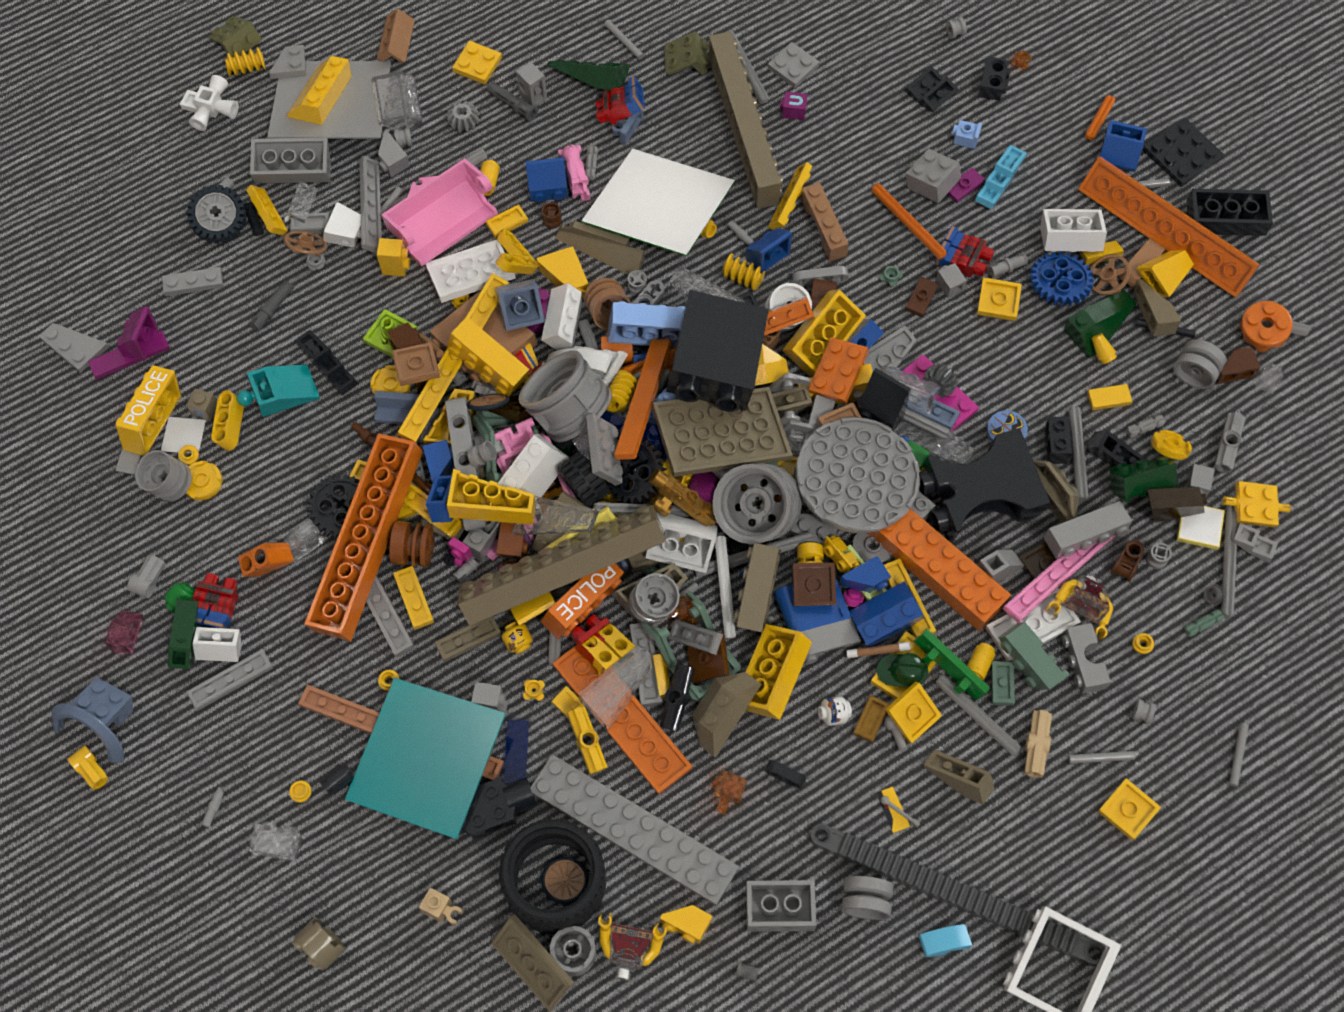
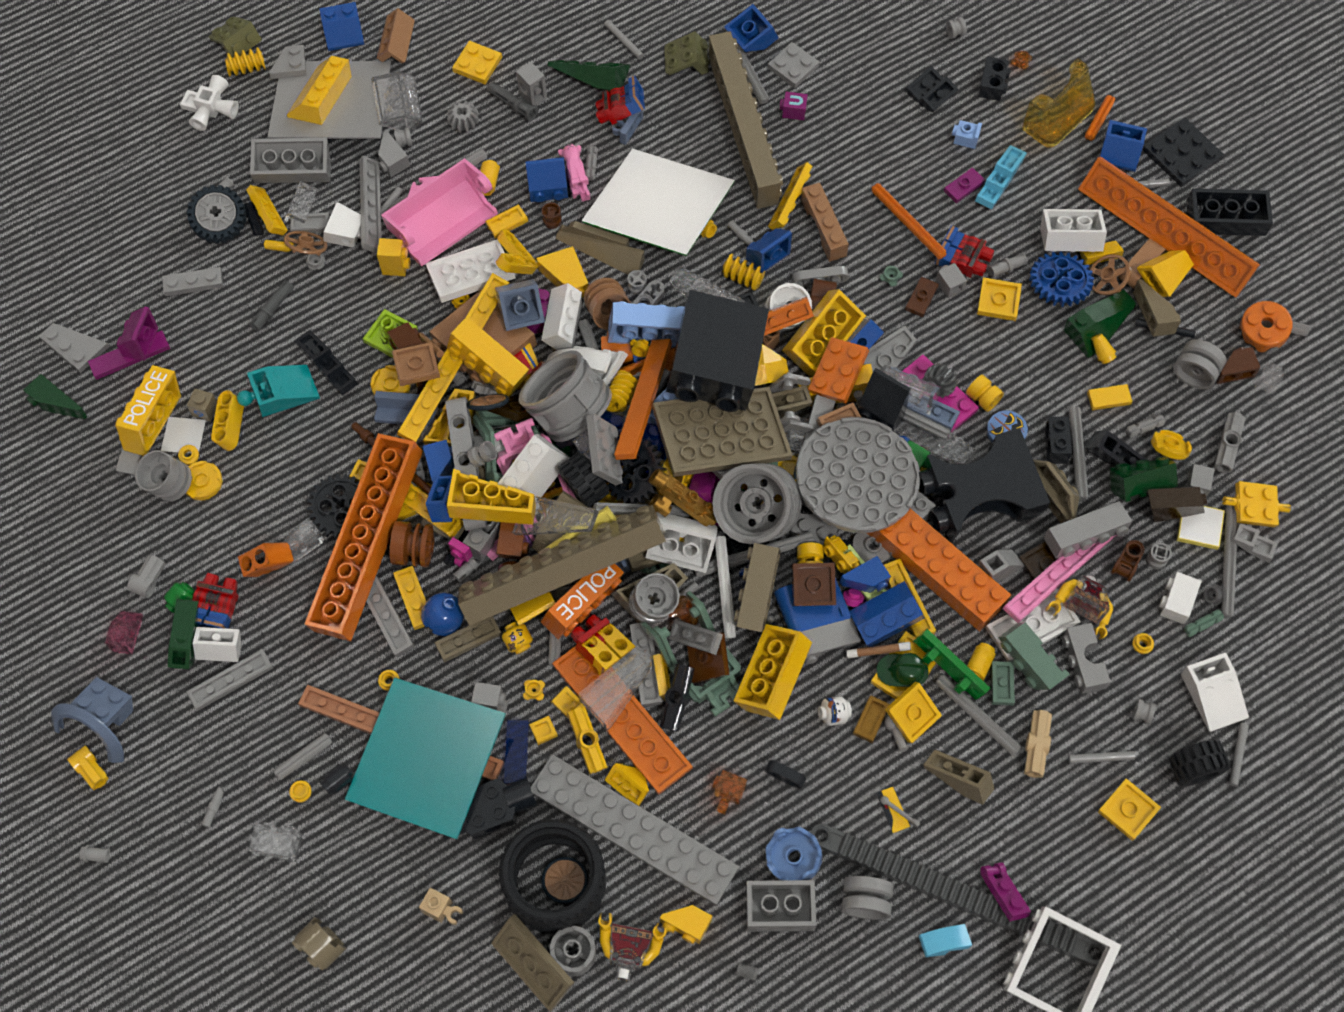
dark tan wedge [692,672,761,757] -> none
light grey brick [906,149,961,203] -> none
none -> dark green slope [23,374,88,419]
none -> light grey pin [79,845,110,863]
none -> yellow arm [264,240,294,252]
none -> light grey axle [273,733,332,780]
none -> blue slope [319,2,364,51]
none -> blue cylinder [421,592,464,636]
none -> yellow tile [529,716,558,745]
none -> yellow slope [605,763,649,806]
none -> yellow plate [630,339,649,357]
none -> blue slope [724,4,778,52]
none -> medium blue plate [766,827,822,881]
none -> yellow wheel [966,374,1004,412]
none -> magenta plate [980,862,1031,922]
none -> clear yellow windscreen [1022,58,1096,148]
none -> white brick [1159,572,1201,624]
none -> black tyre [1168,740,1231,786]
none -> white slope [1181,653,1249,732]

